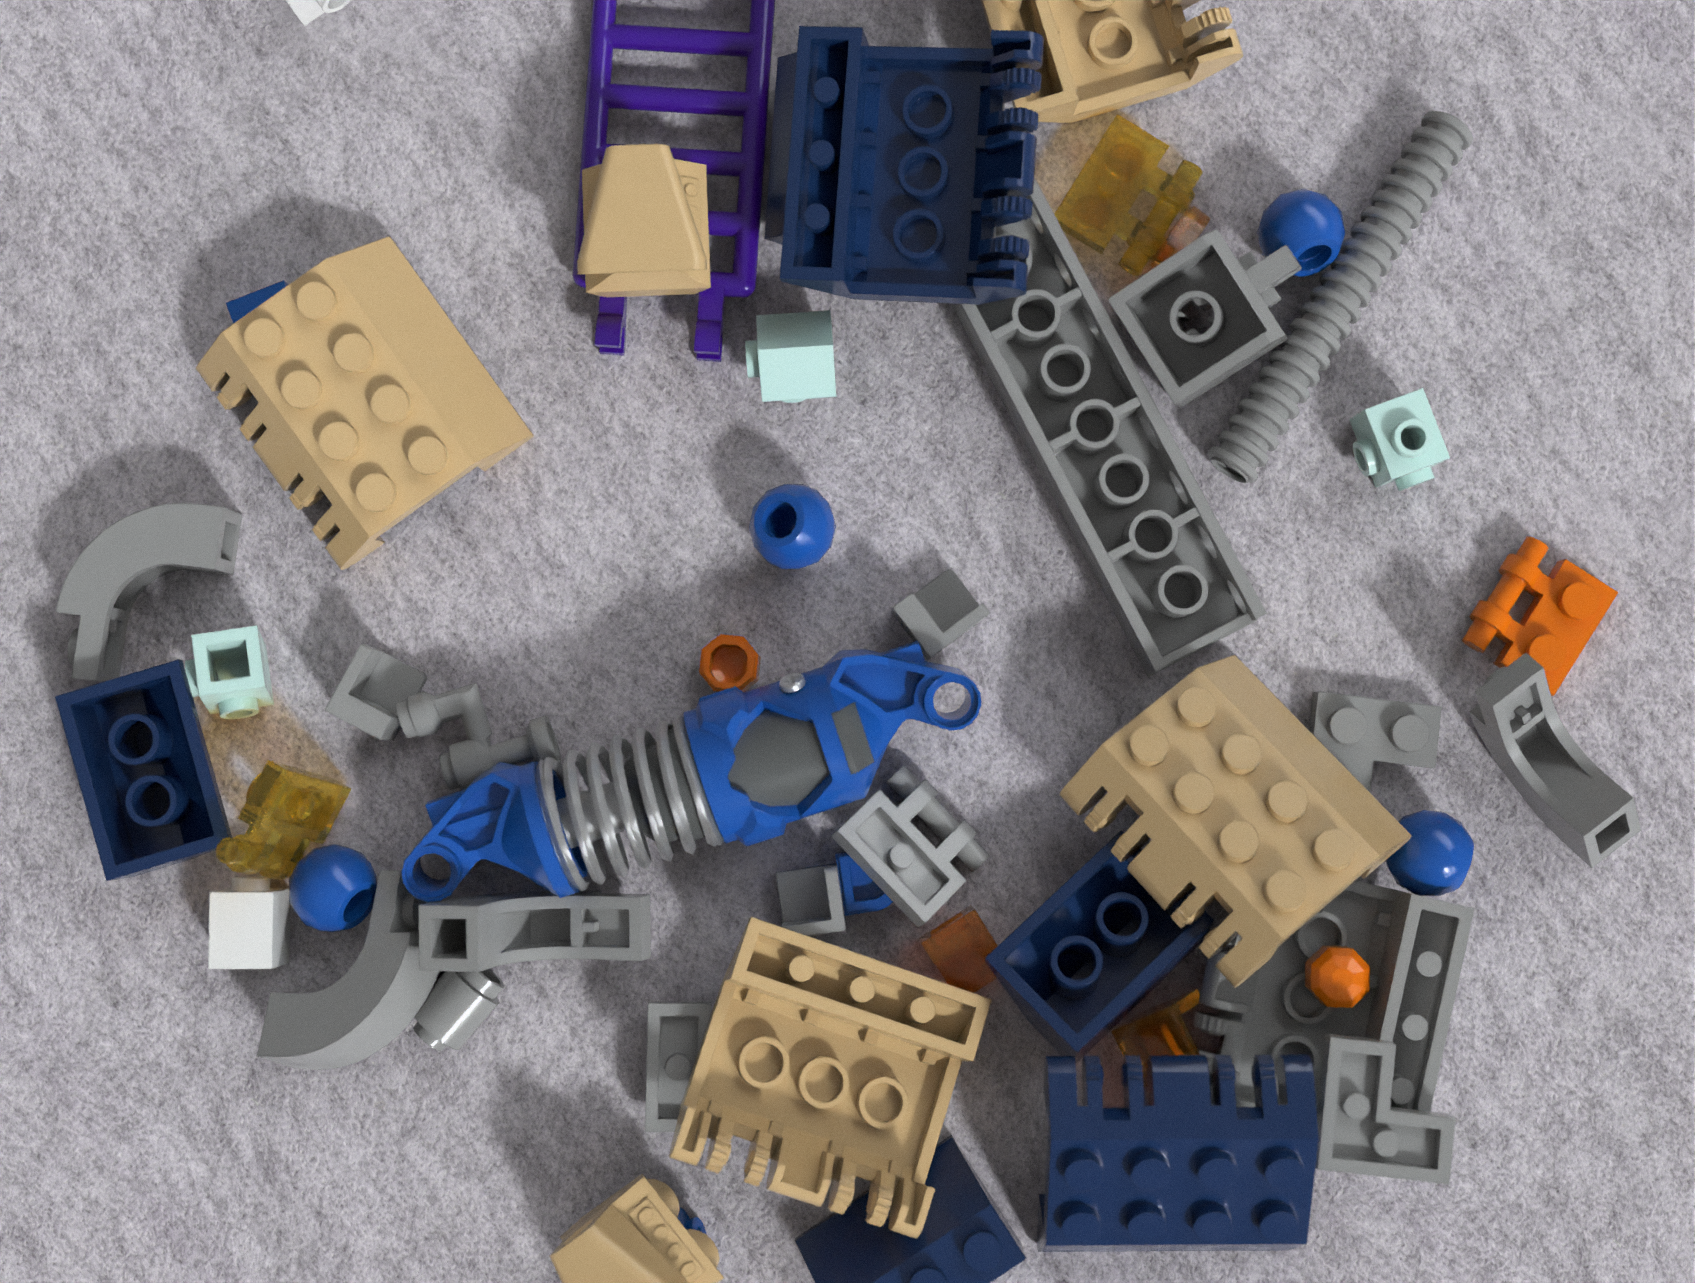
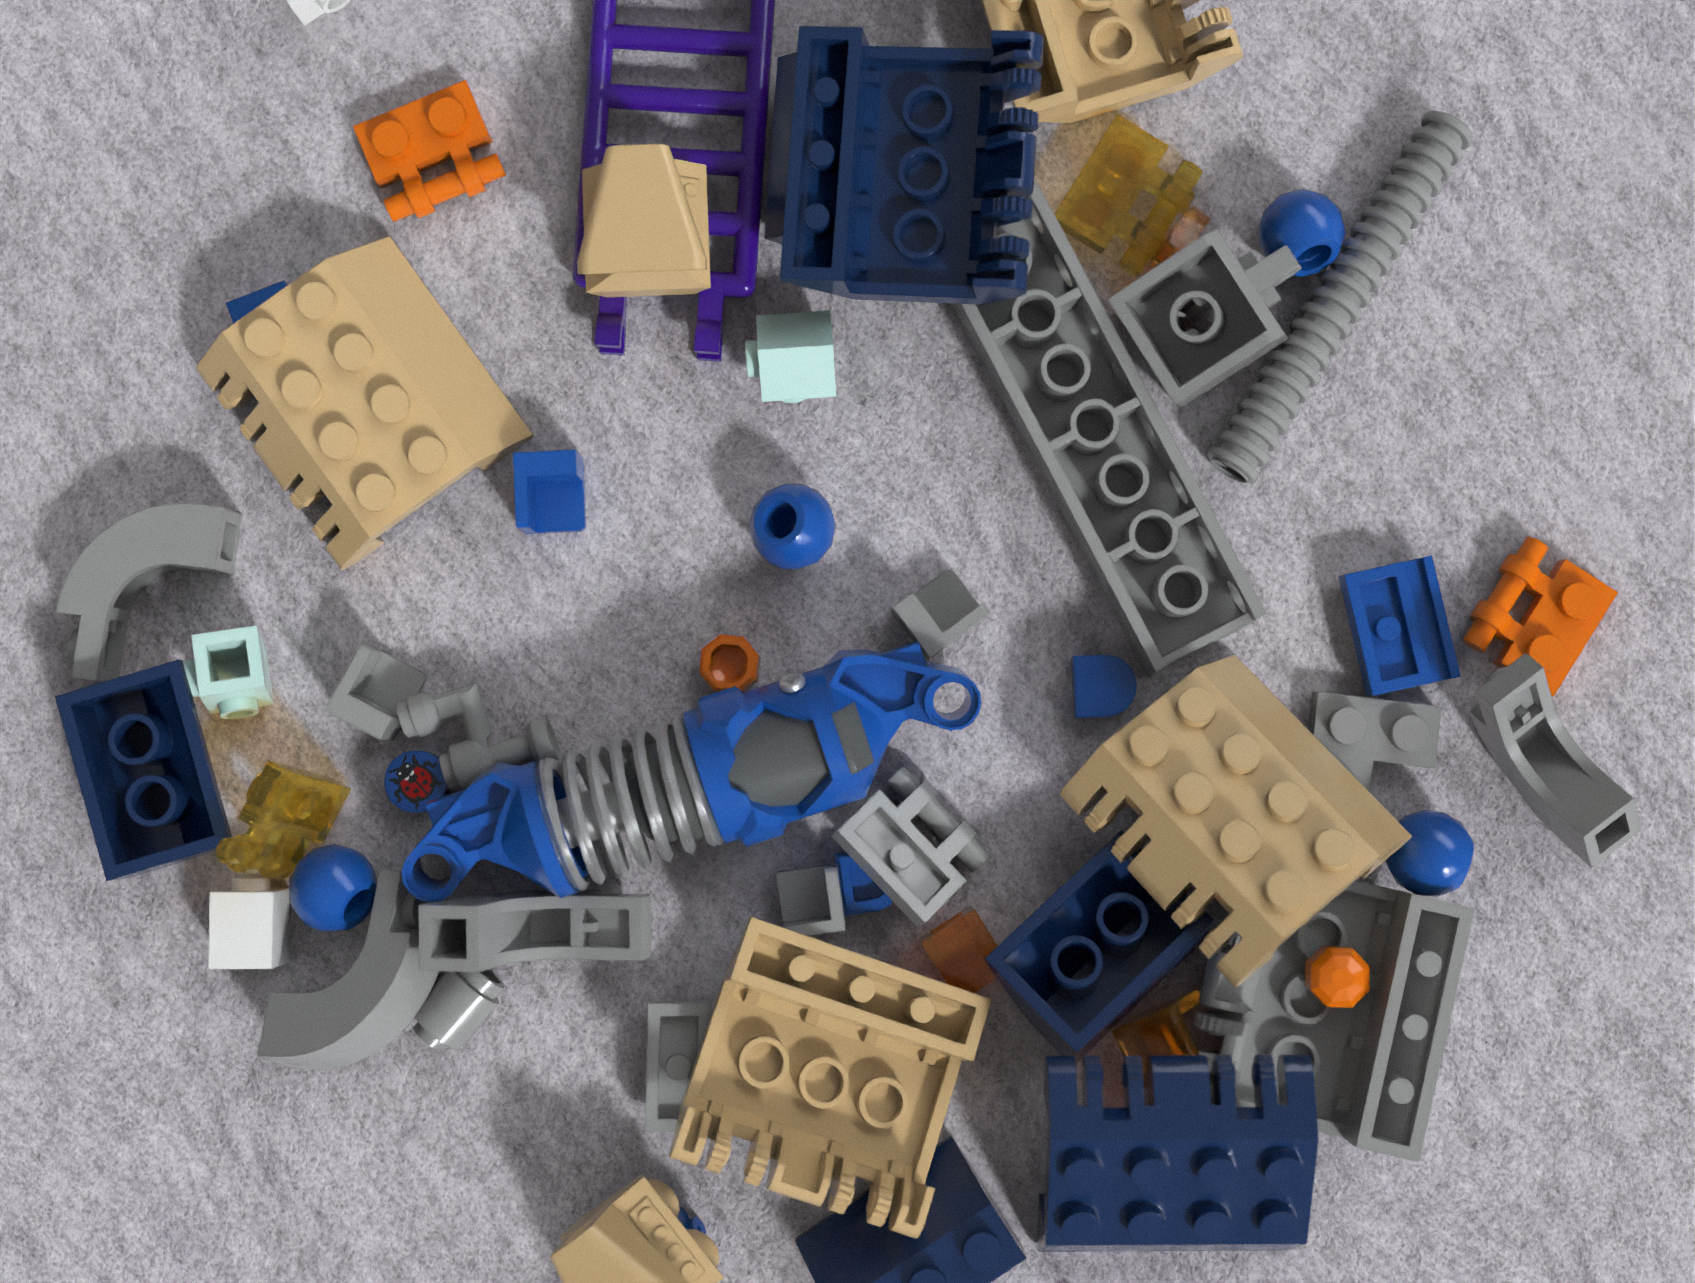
light grey plate [1316,1033,1456,1184] -> none
light aqua brick [1349,388,1450,491] -> none
none -> orange plate [353,80,506,222]
none -> tile [384,750,449,813]
none -> blue panel [513,450,586,534]
none -> blue tile [1071,655,1137,718]
none -> blue plate [1338,555,1461,697]

